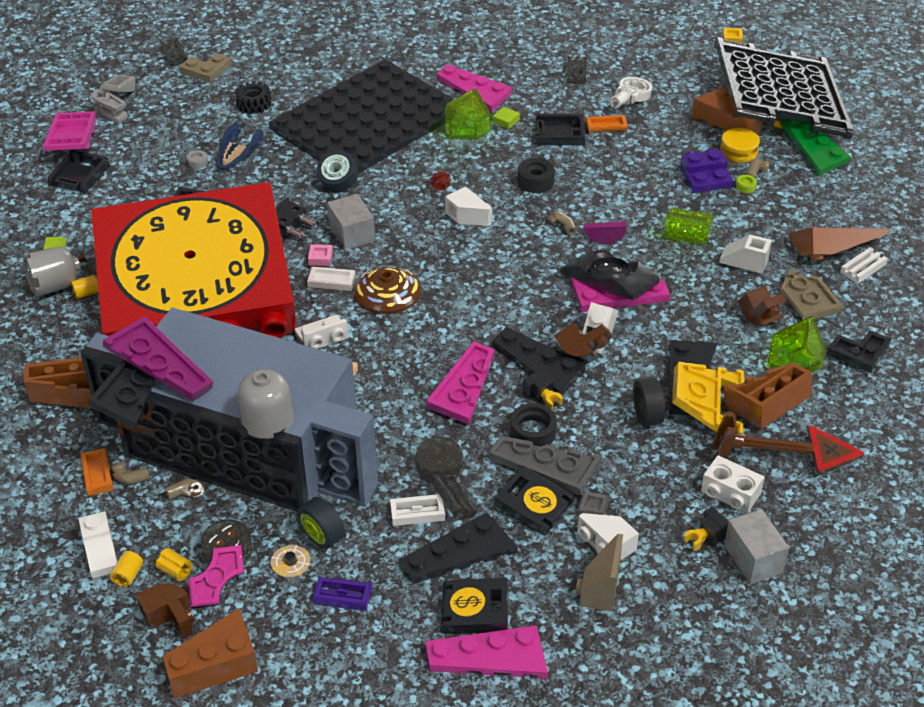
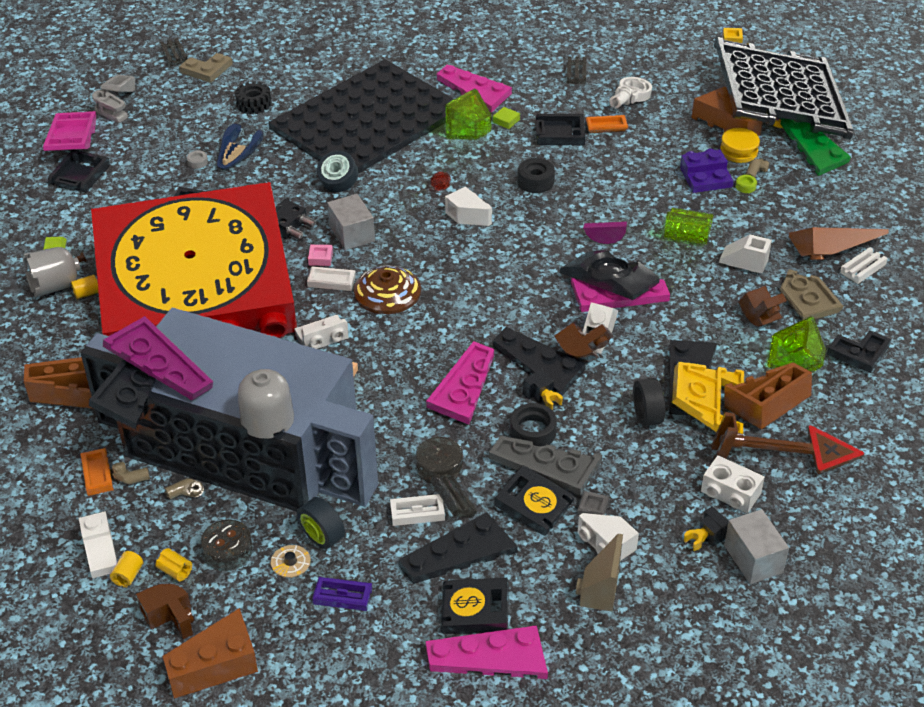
dark pink tile [189,545,244,608] -> none
dark tan arm [549,210,577,235] -> none

